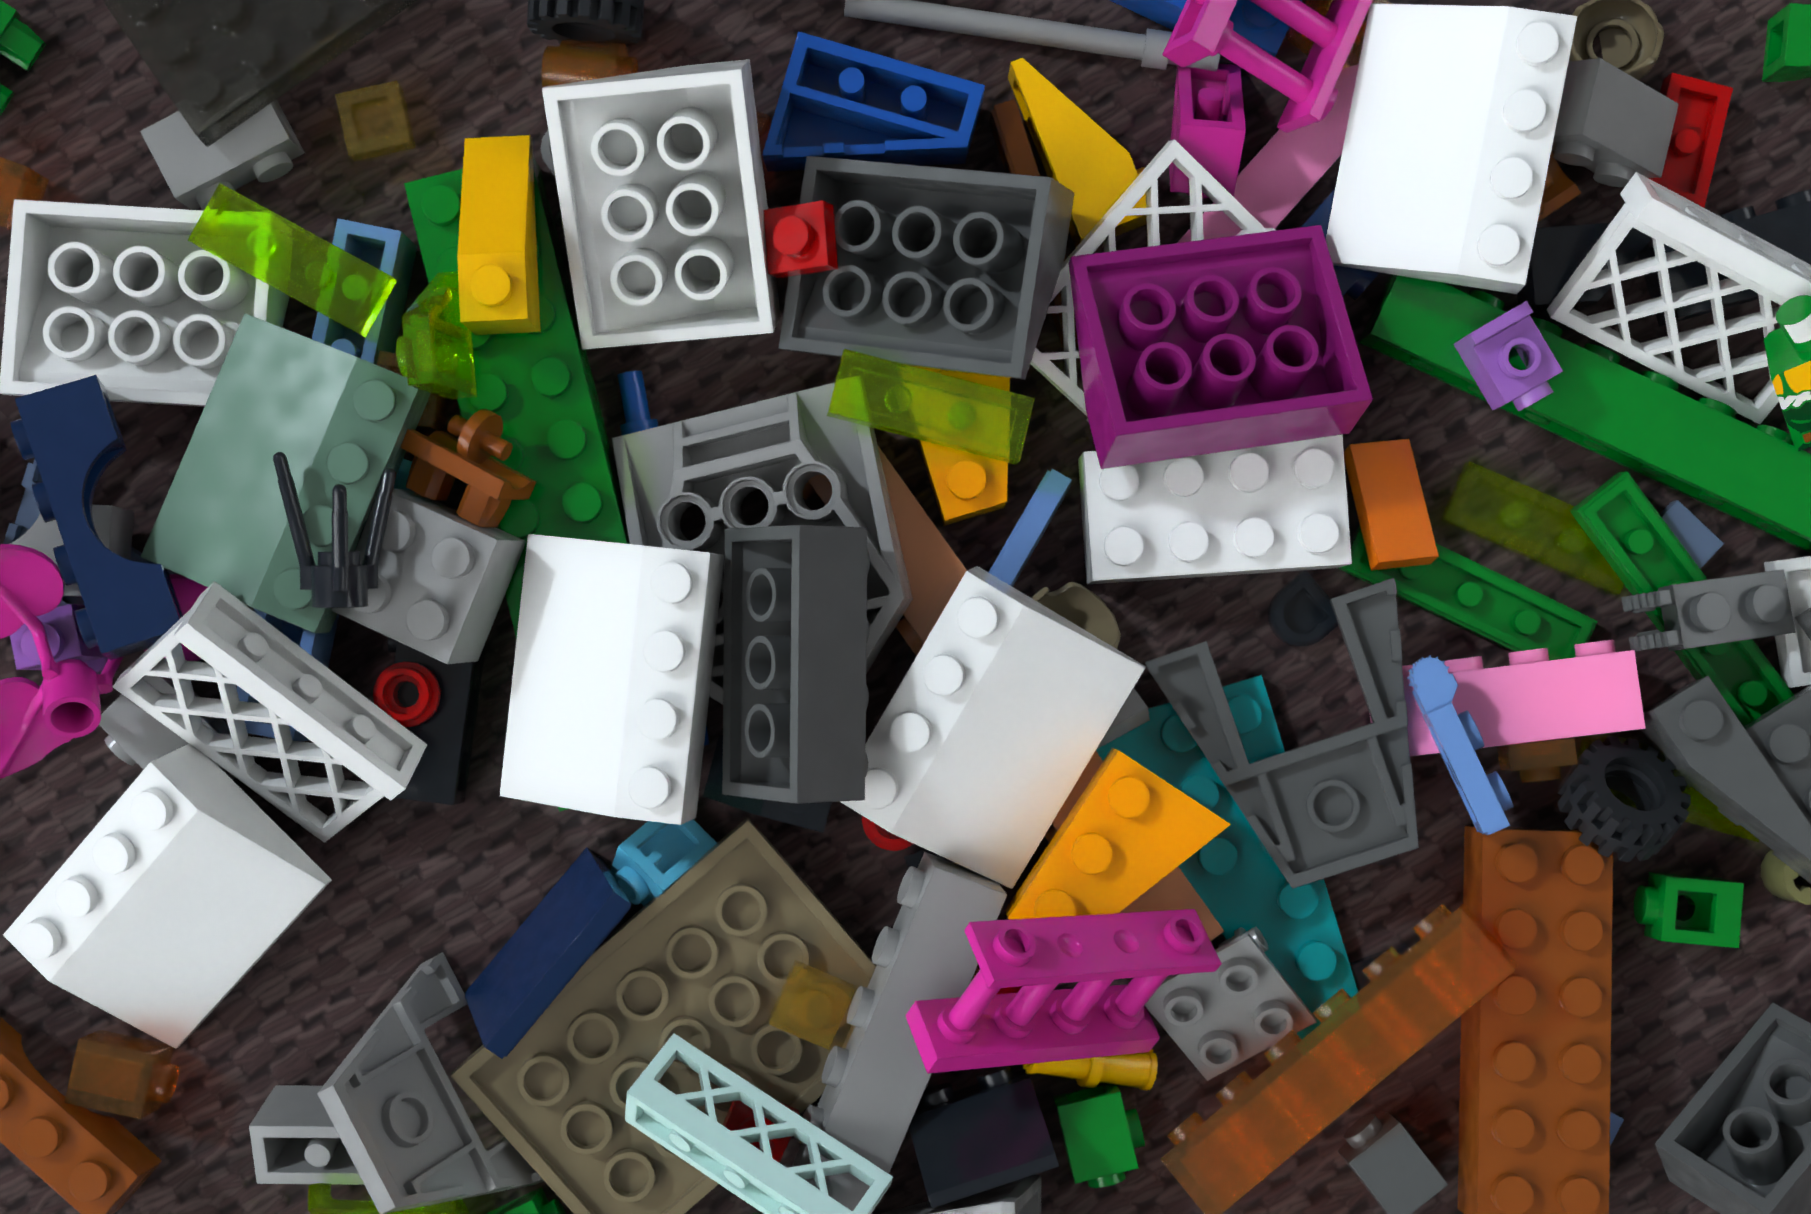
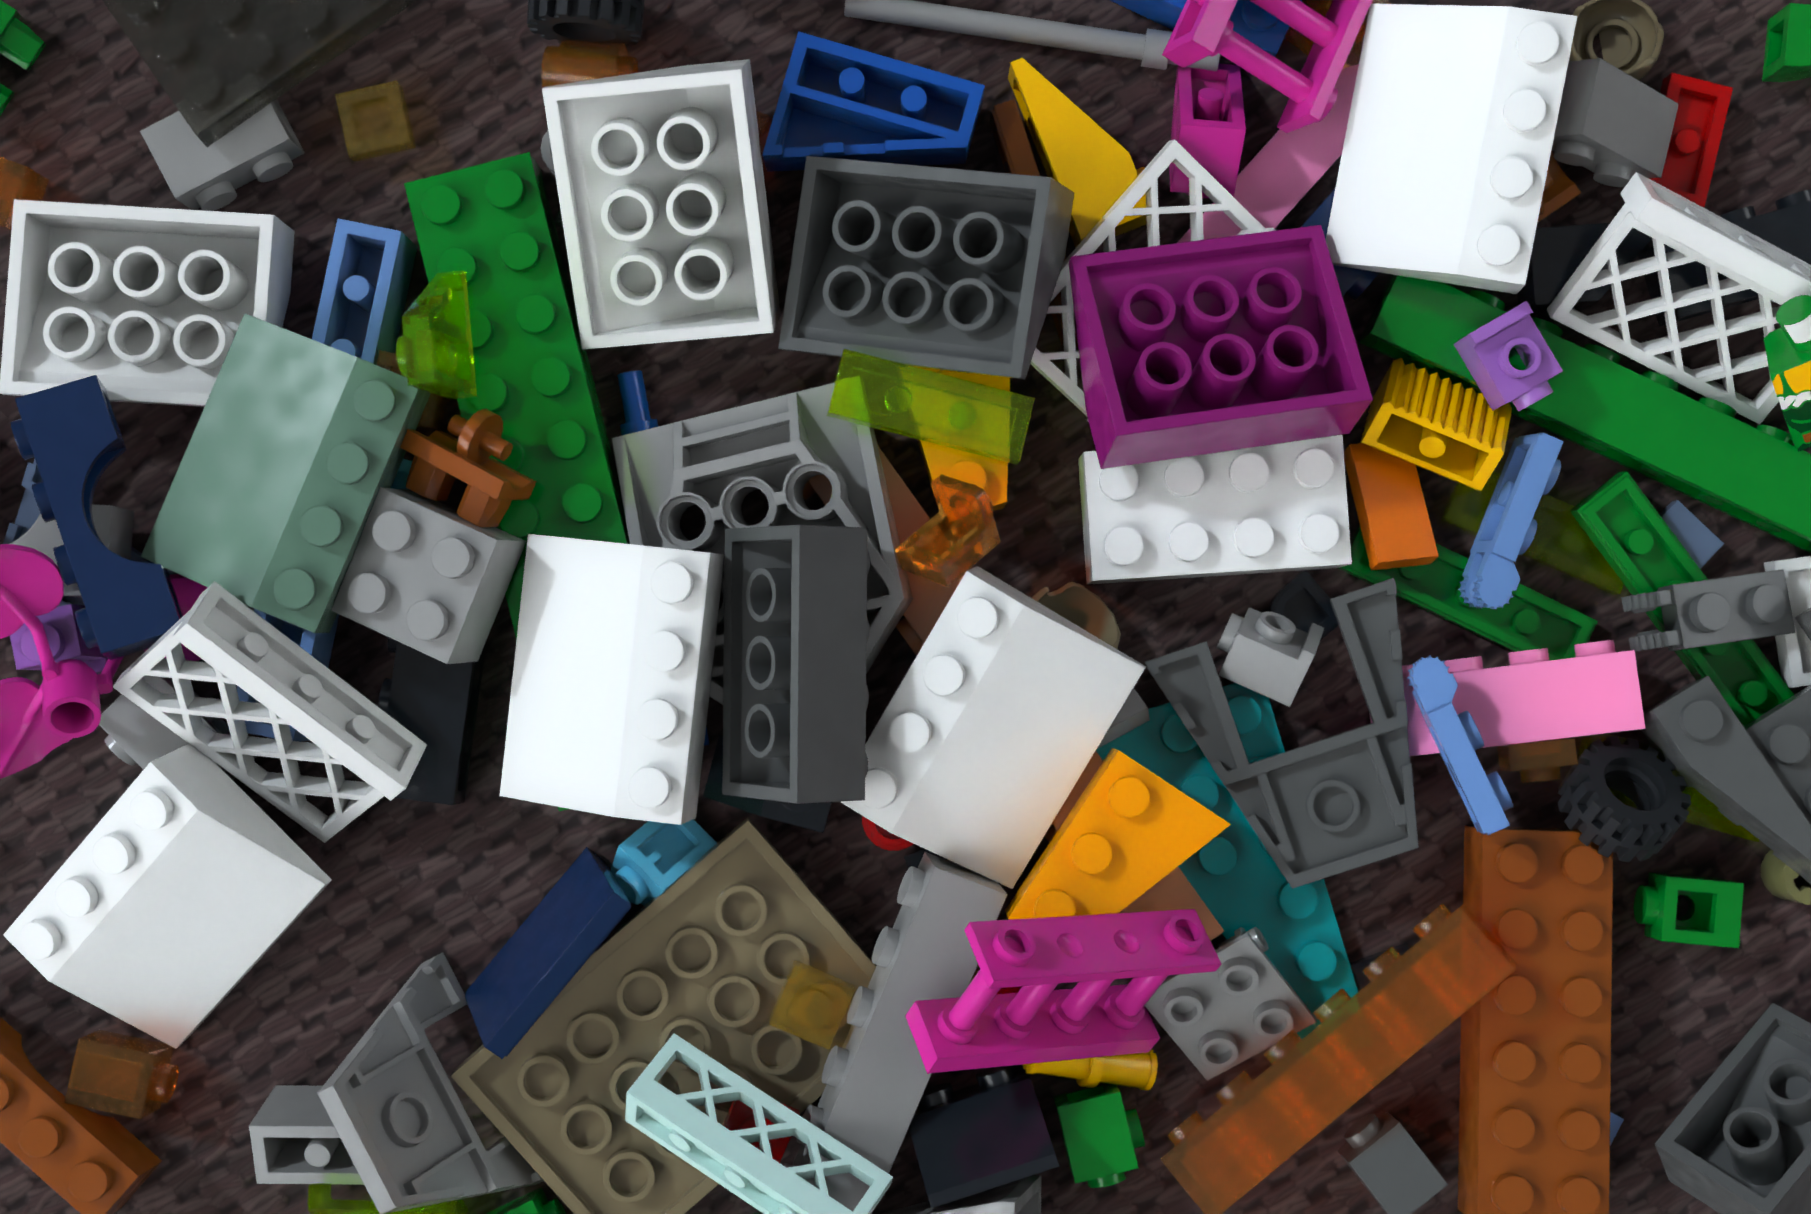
clear neon green tile [188,183,397,338] -> none
black plant [273,452,396,608] -> none
red plate [373,662,441,727] -> none
yellow slope [457,135,541,335] -> none
red plate [763,200,838,278] -> none
medium blue tile [988,469,1072,587] -> none
none -> clear orange bracket [895,474,1001,587]
none -> light grey brick [1216,607,1324,707]
none -> yellow brick [1361,358,1512,491]
none -> medium blue hinge [1458,433,1563,609]

